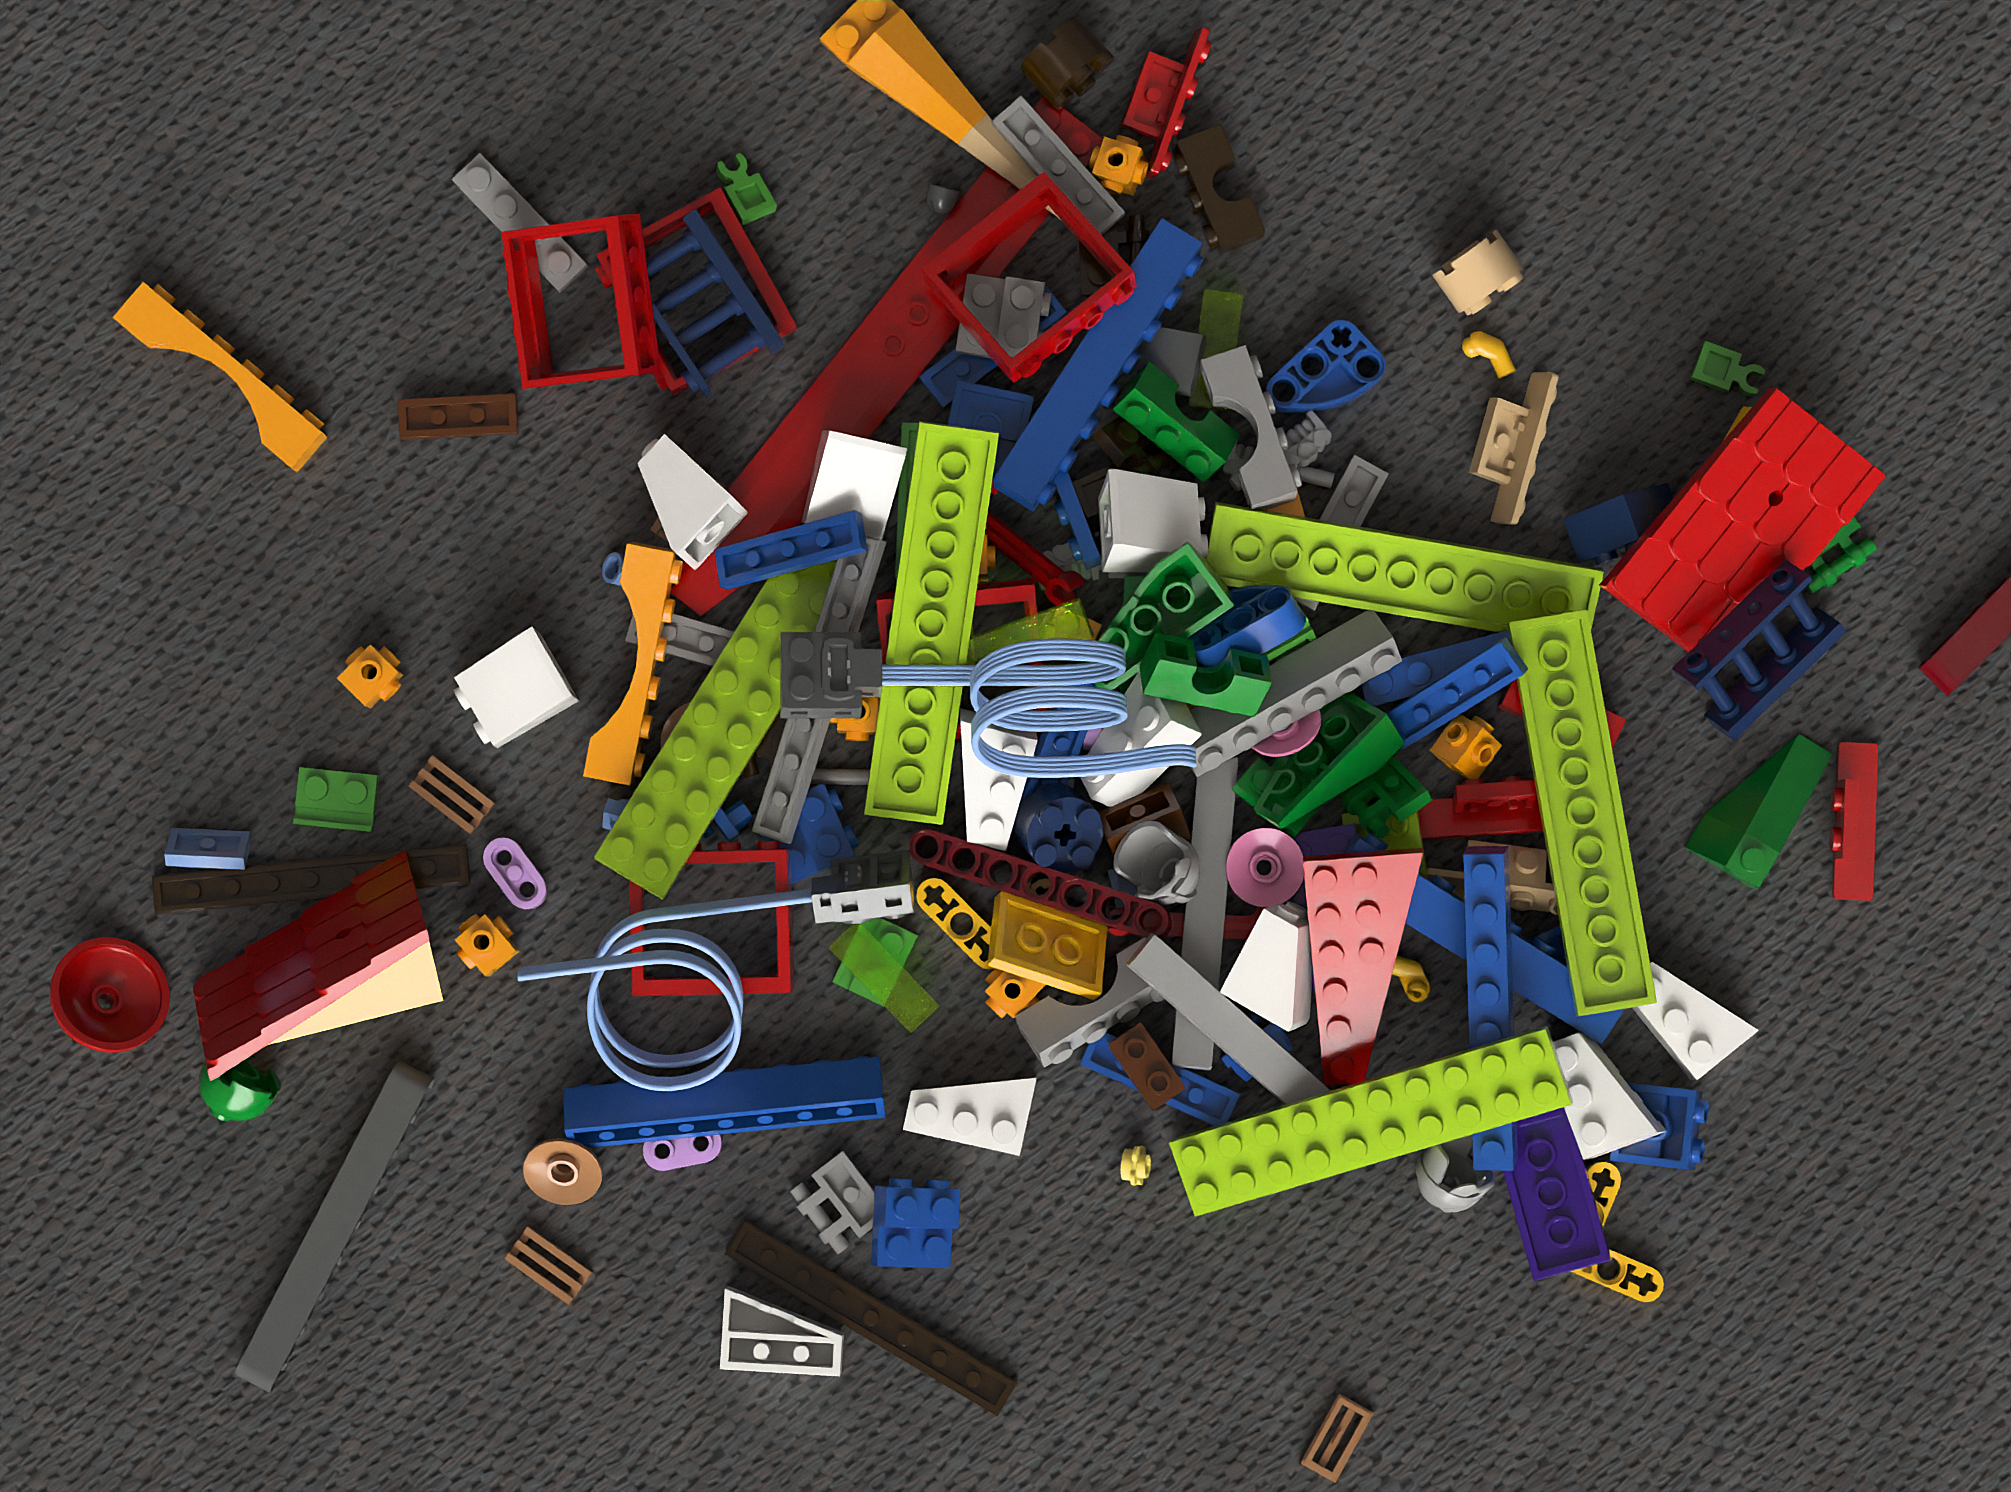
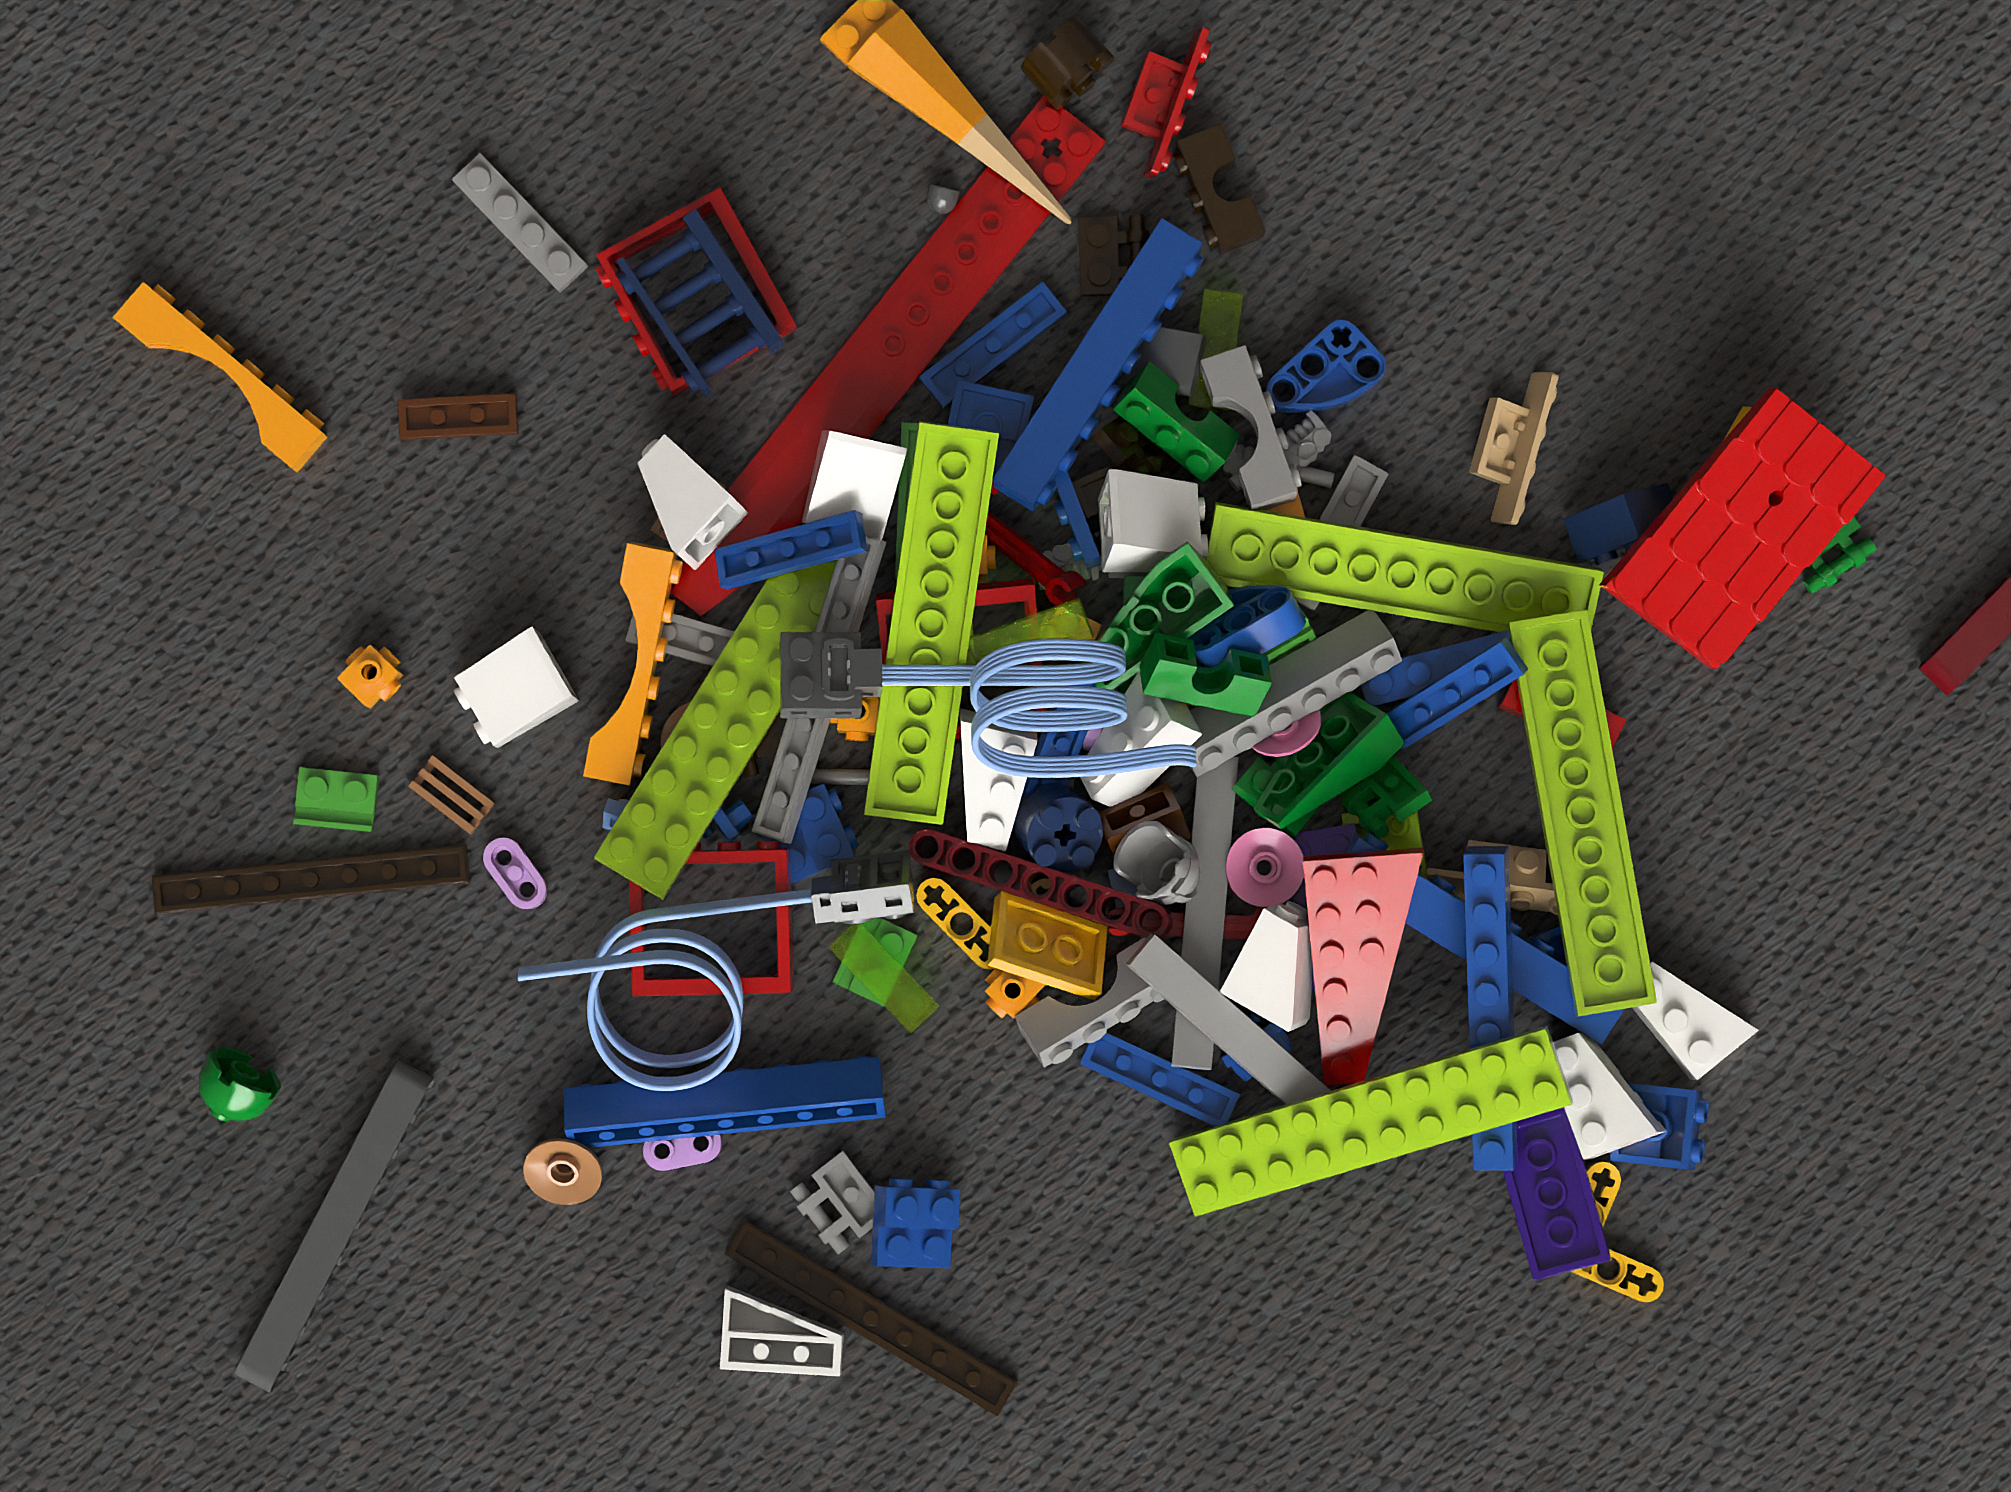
red dish [49,937,170,1053] -> none
medium blue plate [164,828,251,870] -> none
red piece [193,851,443,1082] -> none
light orange brick [455,914,520,977] -> none
red window [501,213,661,389] -> none
medium nougat tile [505,1226,593,1305] -> none
medium blue hinge [602,552,625,585] -> none
bright green plate [717,153,777,226] -> none
white wedge [903,1077,1037,1156] -> none
red window [921,172,1137,383] -> none
light grey plate [956,274,1052,358] -> none
light grey plate [992,96,1125,235] -> none
light orange brick [1089,135,1149,196] -> none
reddish brown brick [1107,1022,1186,1111] -> none
light yellow plate [1121,1146,1151,1186] -> none
medium nougat tile [1300,1393,1374,1483] -> none
yellow arm [1392,956,1430,1003] -> none
light grey helmet [1415,1135,1495,1213] -> none
red bracket [1417,776,1543,840] -> none
light orange brick [1429,714,1502,780] -> none
tan brick [1432,229,1524,316] -> none
yellow arm [1462,331,1516,379] -> none
dark blue fence [1672,559,1846,741] -> none
green wedge [1684,734,1833,888] -> none
bright green plate [1690,341,1766,396] -> none
red bracket [1829,742,1878,901] -> none

